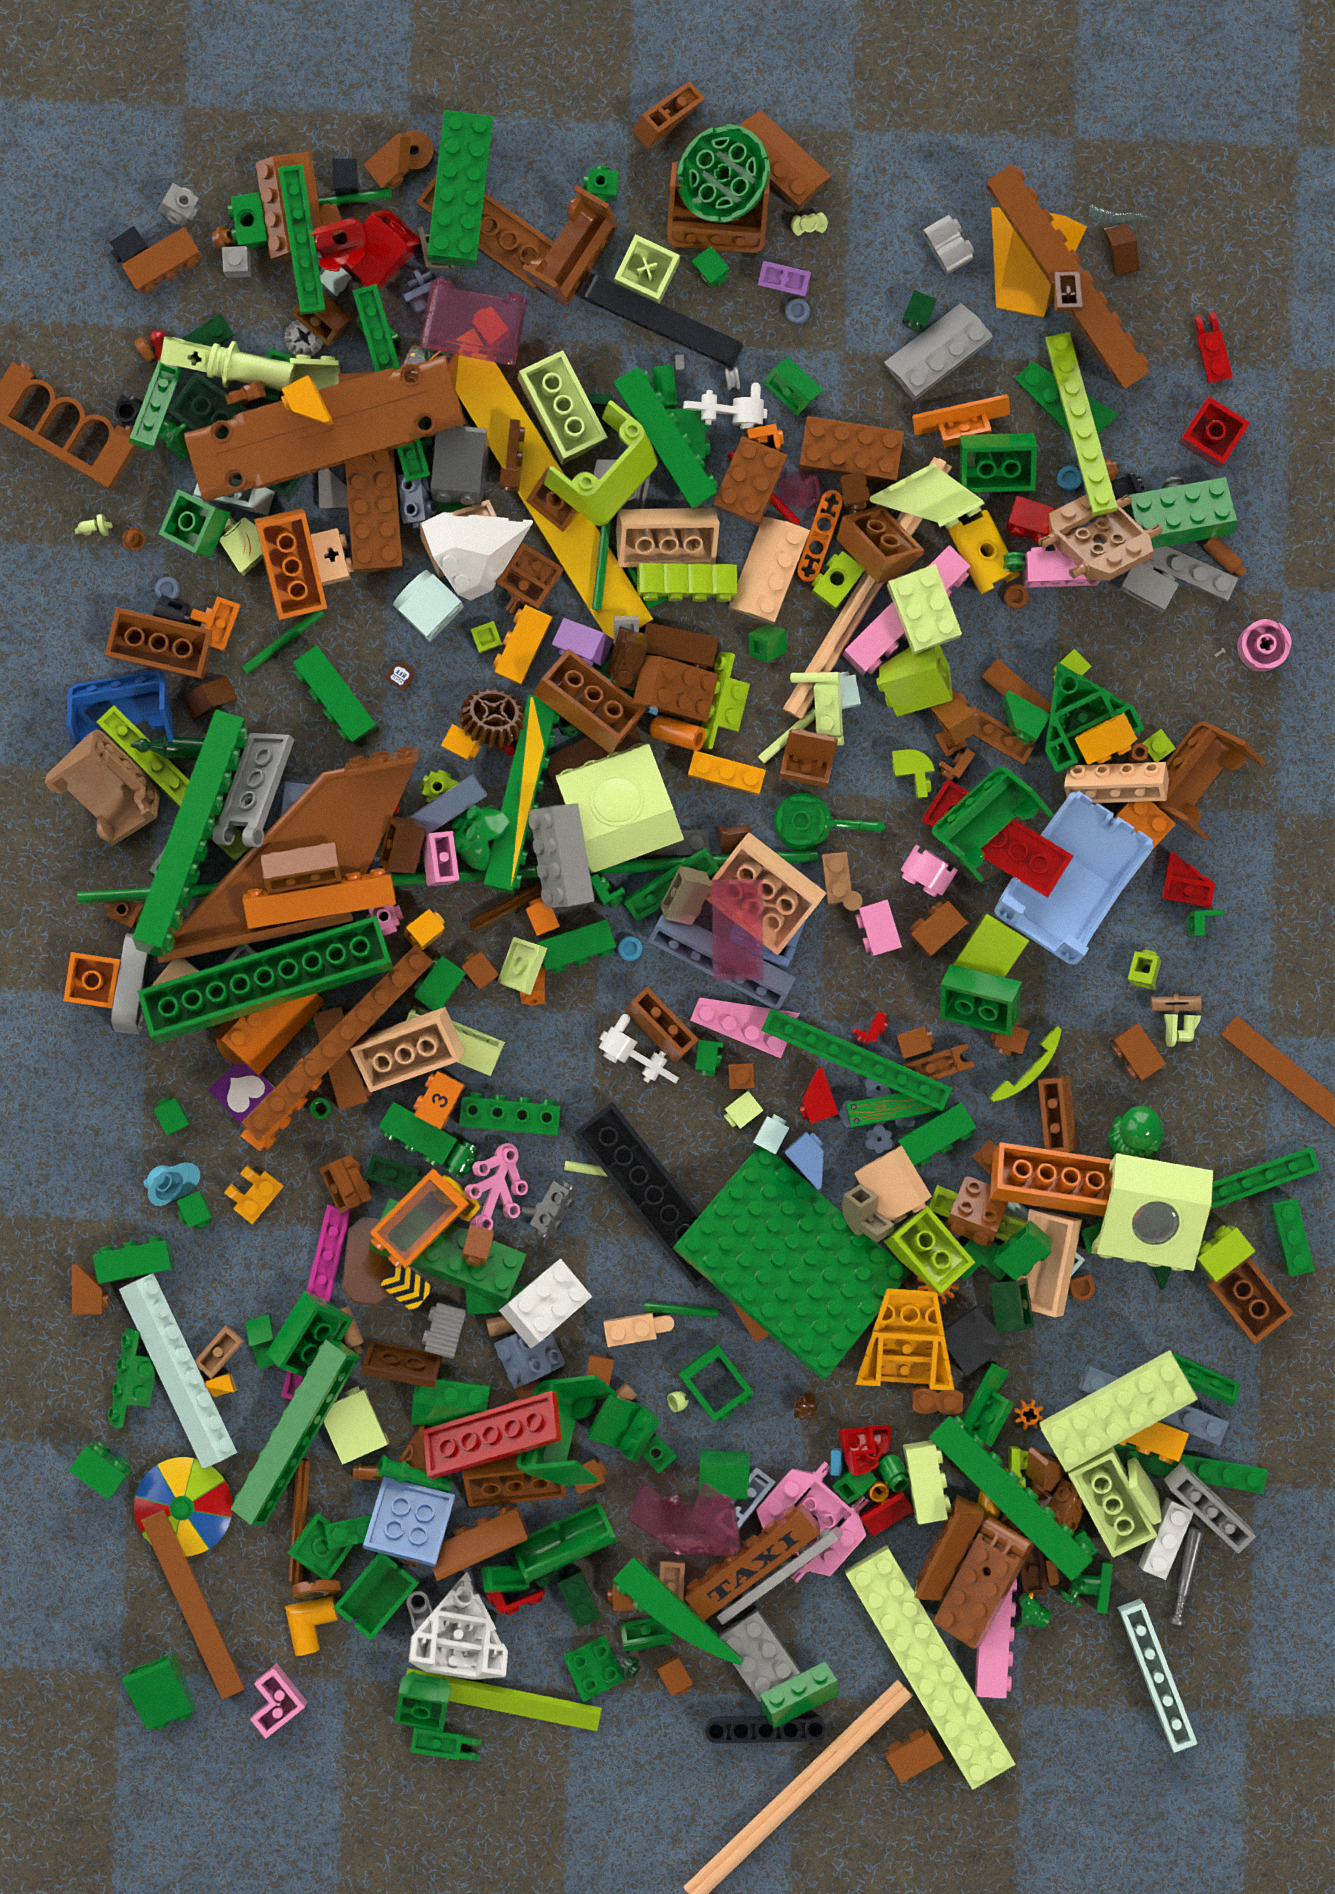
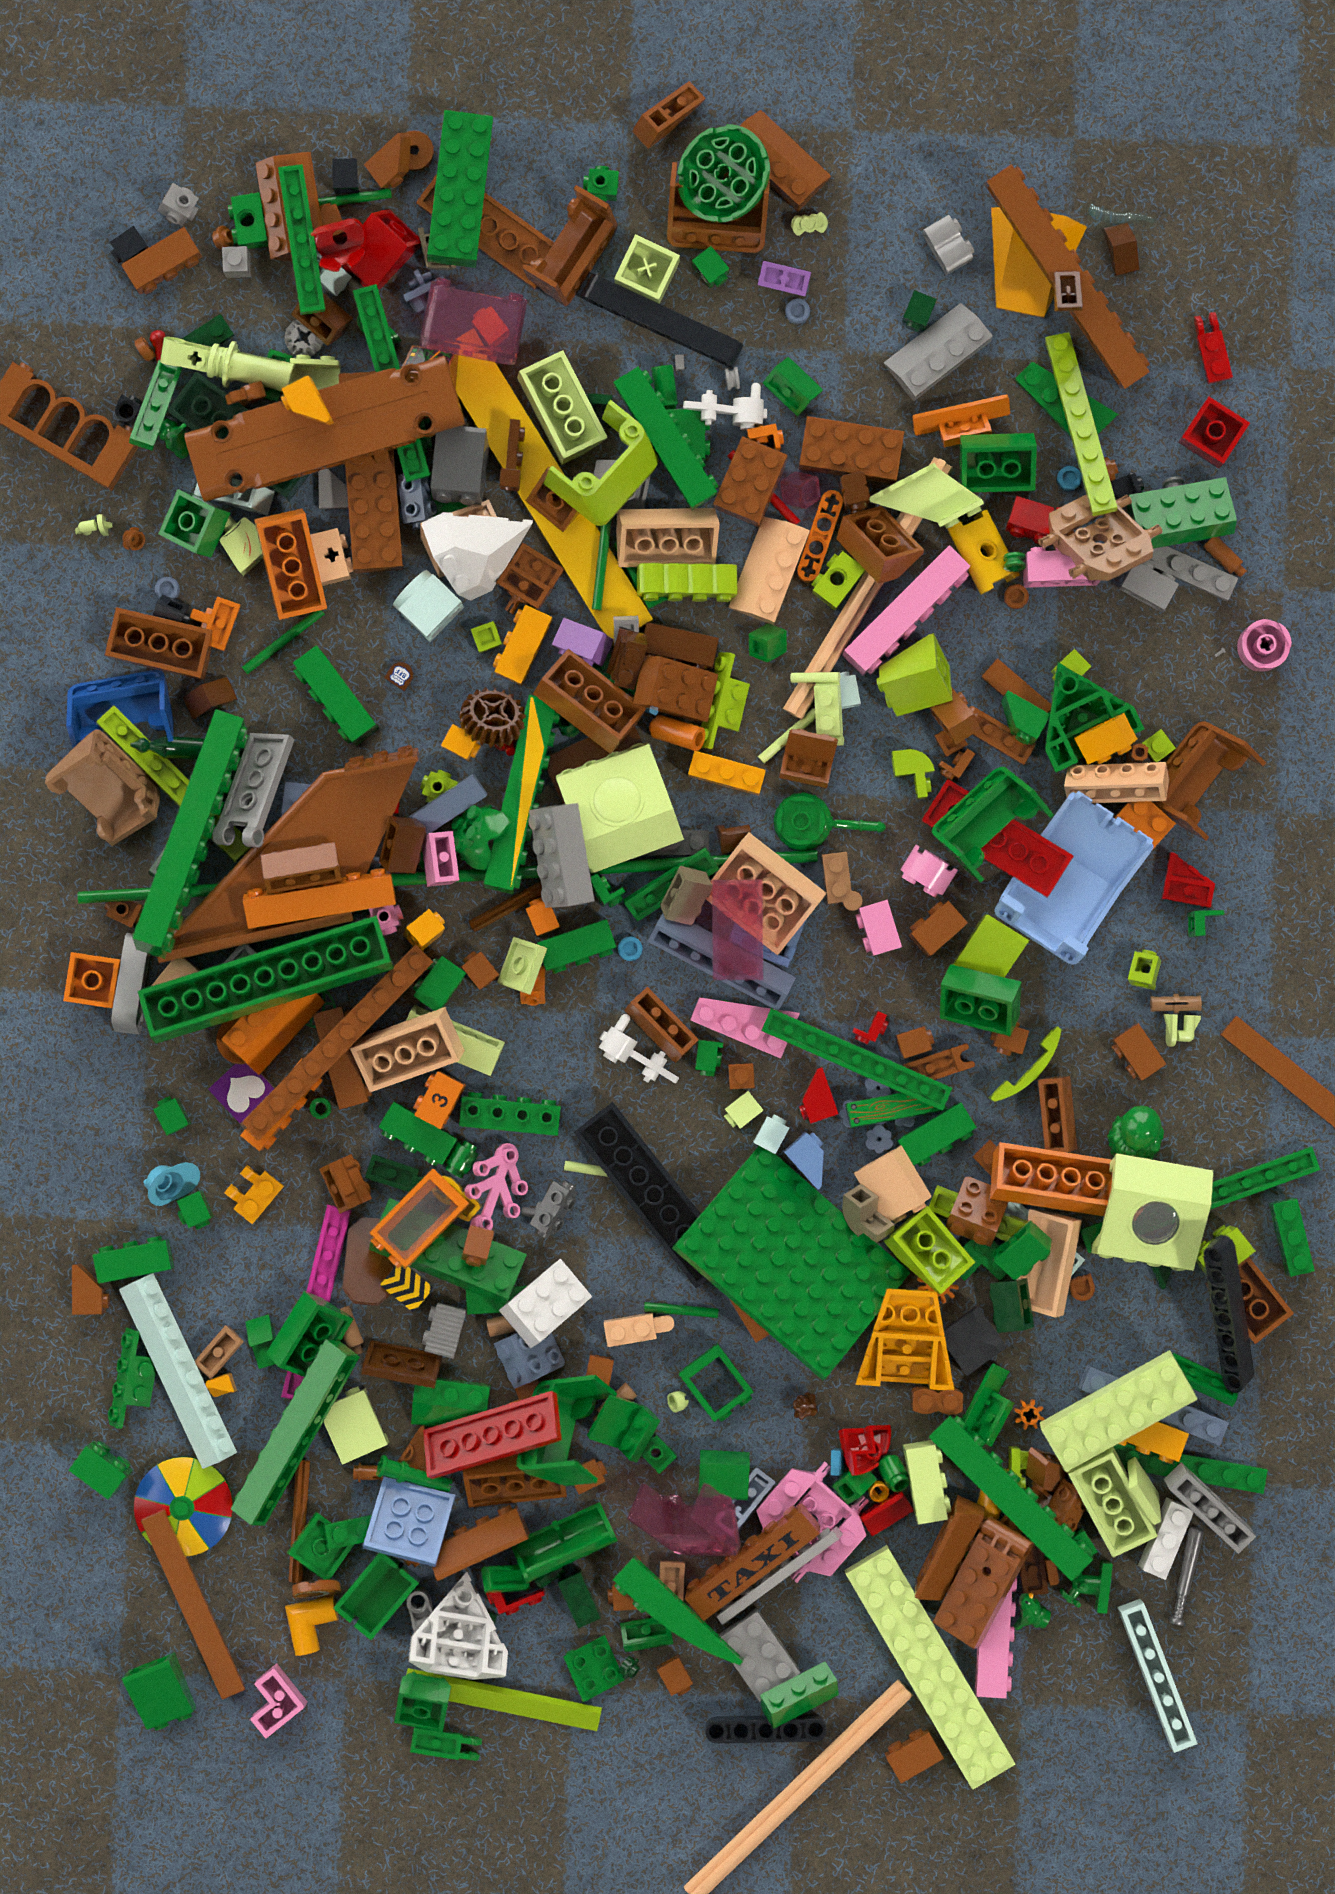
yellowish green brick [887,564,962,655] -> none
none -> black beam [1203,1235,1255,1393]

